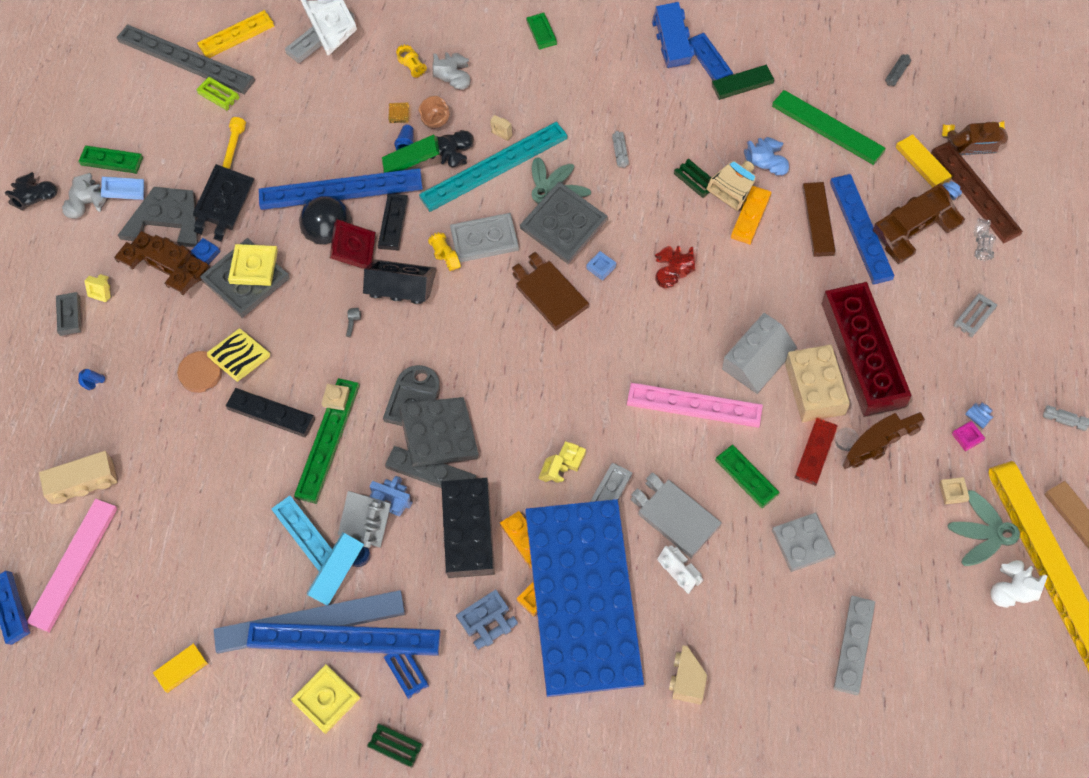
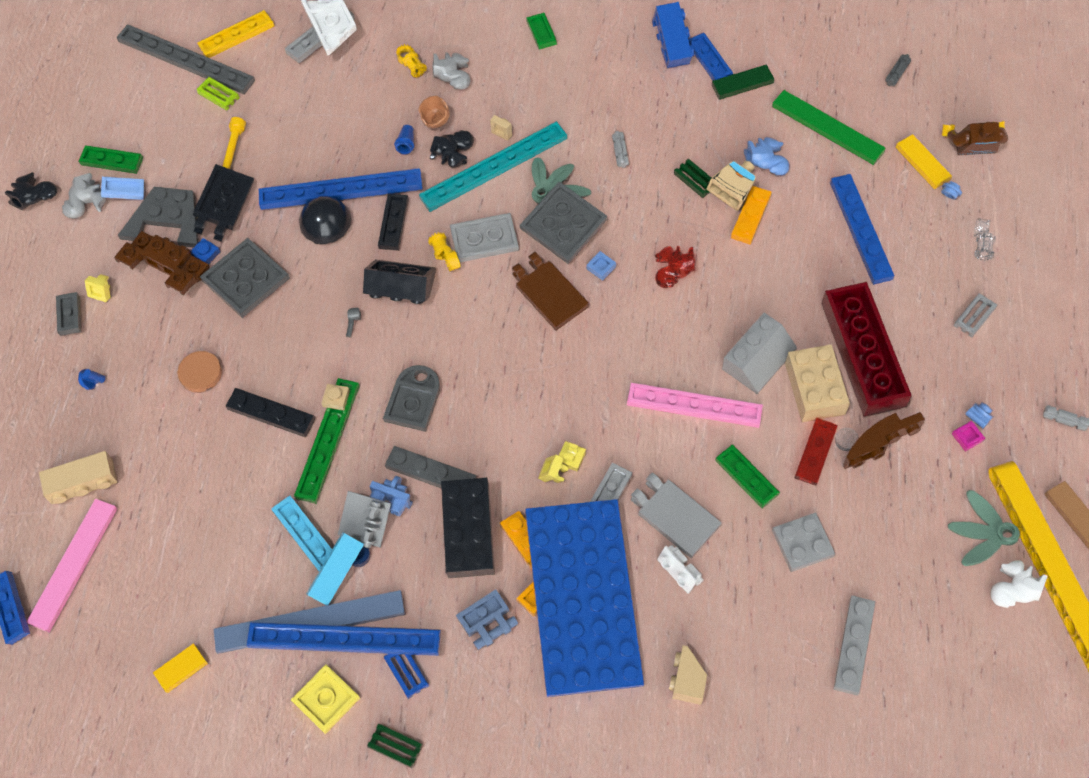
light yellow tile [207,328,270,382] -> none
light yellow tile [228,244,278,286] -> none
dark red tile [329,220,376,269] -> none
green tile [382,134,440,173] -> none
clear yellow tile [388,102,409,123] -> none
dark grey plate [398,397,479,467] -> none
reddish brown tile [802,182,836,257] -> none
reddish brown bracket [873,183,965,264] -> none
copper tile [931,141,1023,244] -> none
tan plate [939,477,970,505] -> none

